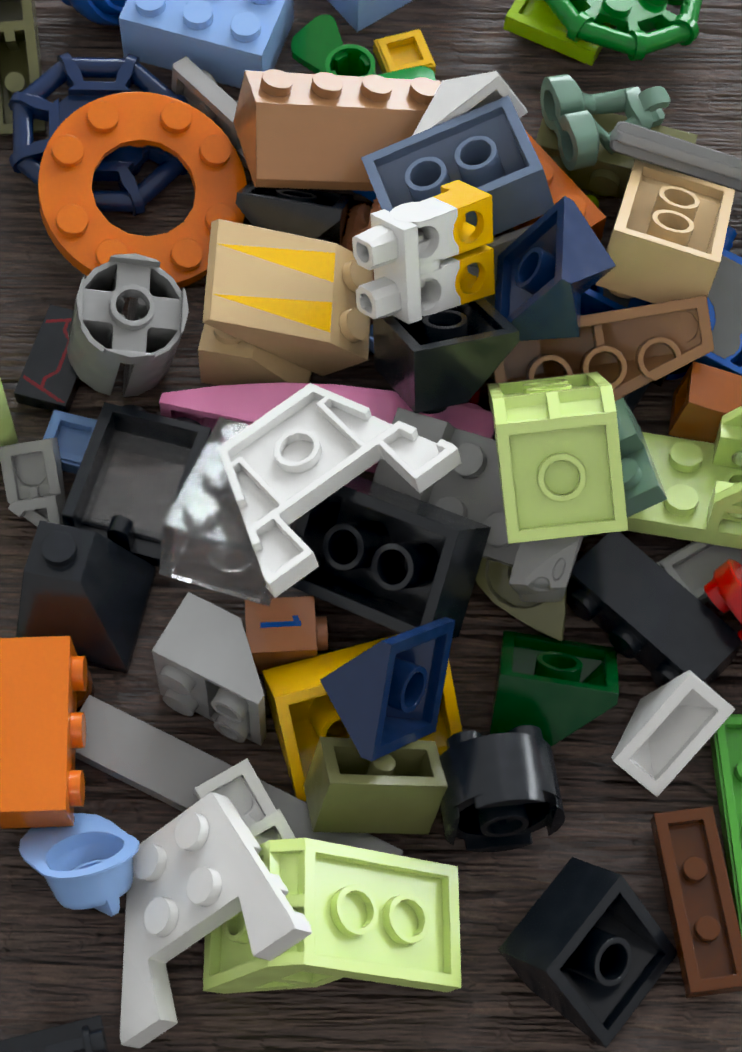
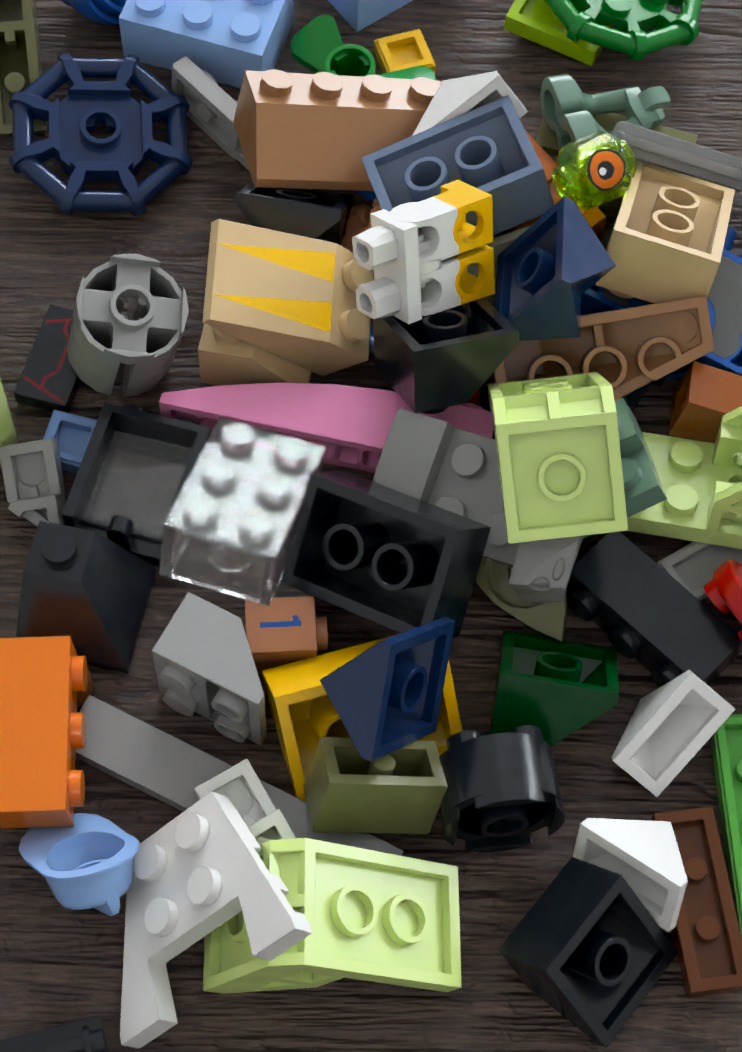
orange plate [38,92,247,288] -> none
white wing [217,383,462,598] -> none
none -> clear neon green head [552,131,636,210]
none -> white slope [573,818,688,932]

